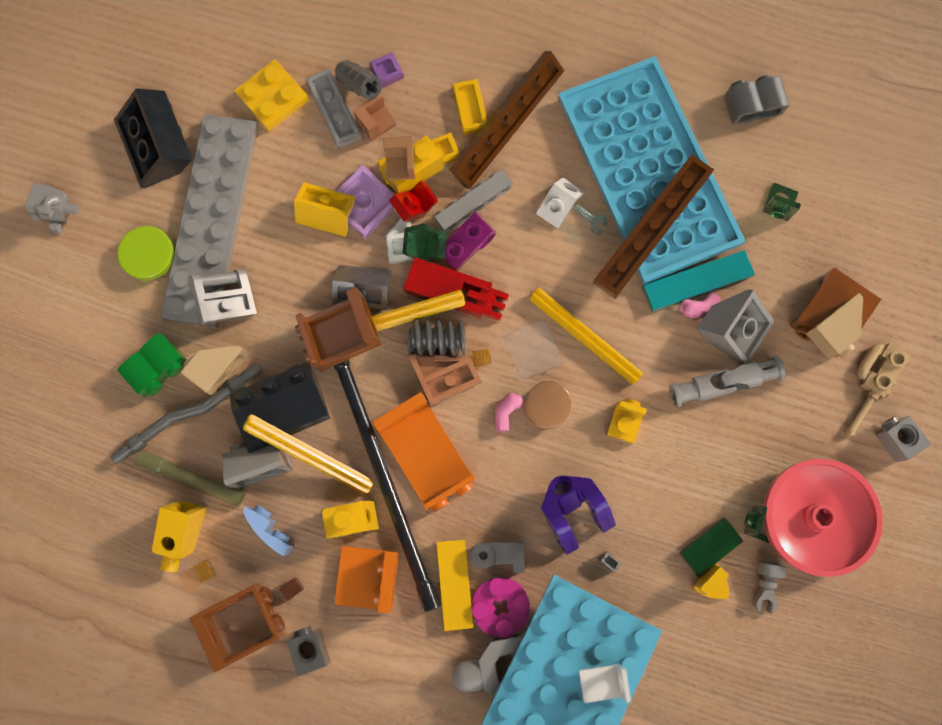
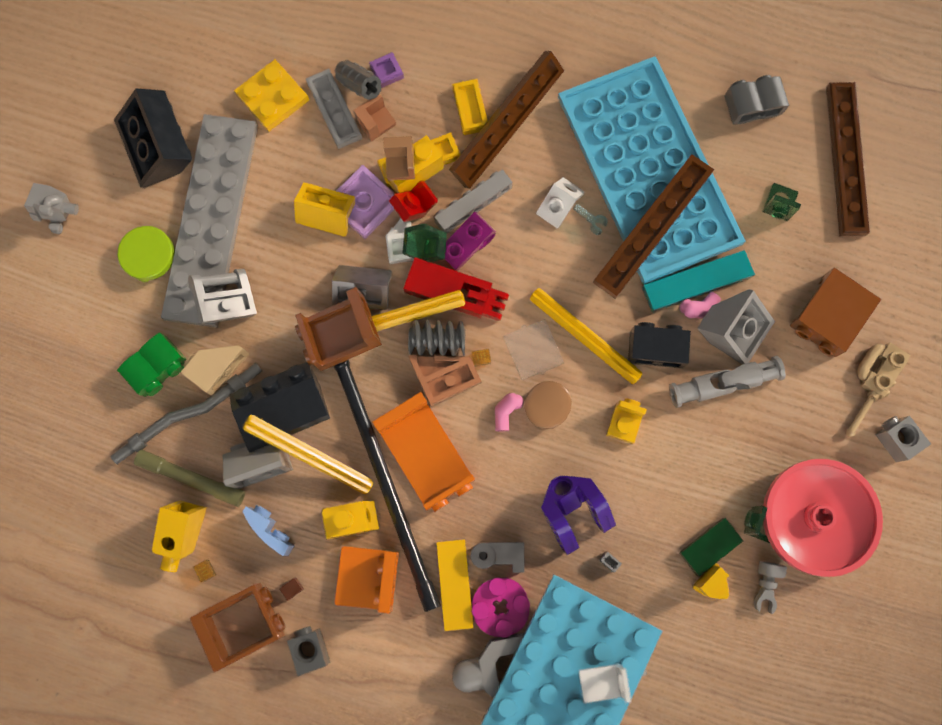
tan slope [806,293,863,360] -> none
none -> black brick [628,322,691,369]
none -> reddish brown tile [826,82,870,236]

